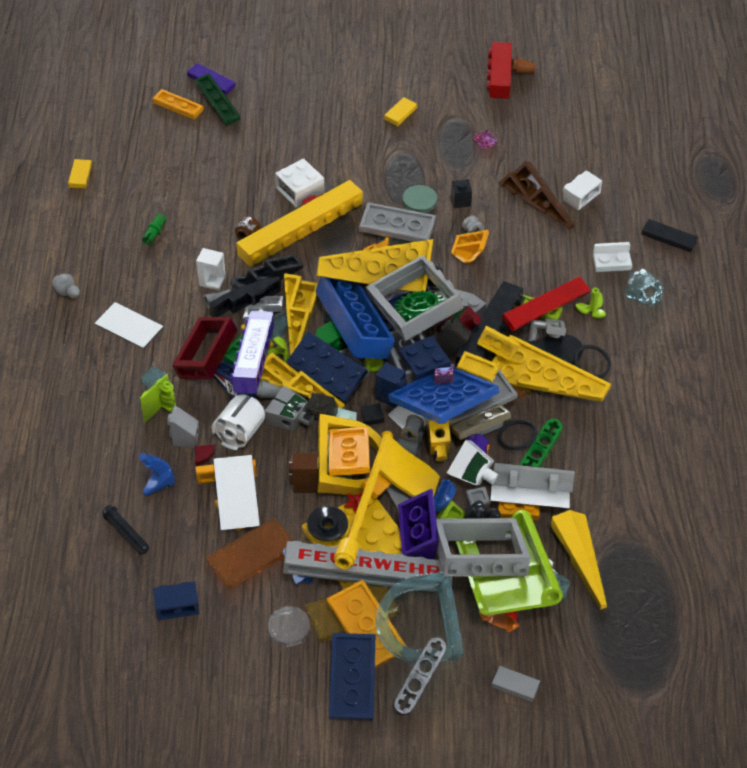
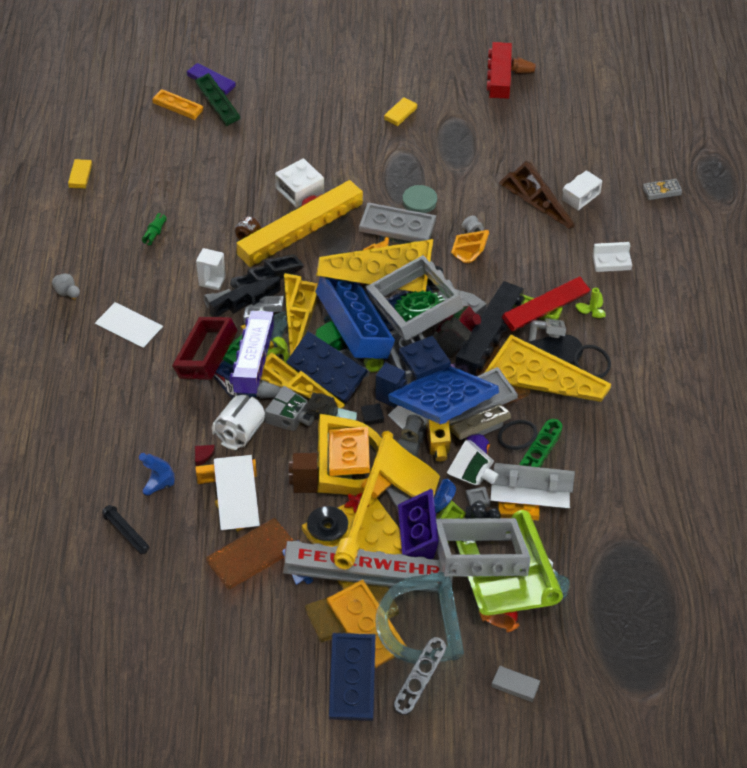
lime hinge [140,374,176,422] -> none
clear light blue tile [141,366,167,387] -> none
dark blue brick [153,582,200,621] -> none
light grey slope [167,406,200,448] -> none
clear tile [268,606,310,647] -> none
tile [434,366,455,384] -> none
black brick [451,179,472,208] -> none
yellow tile [457,351,500,383] -> none
clear pink tile [473,130,497,150] -> none
yellow tile [477,326,520,361] -> none
yellow wedge [551,510,607,610] -> none
clear light blue helmet [624,268,663,306] -> none
black tile [641,219,698,252] -> none
none -> light grey tile [643,179,682,200]

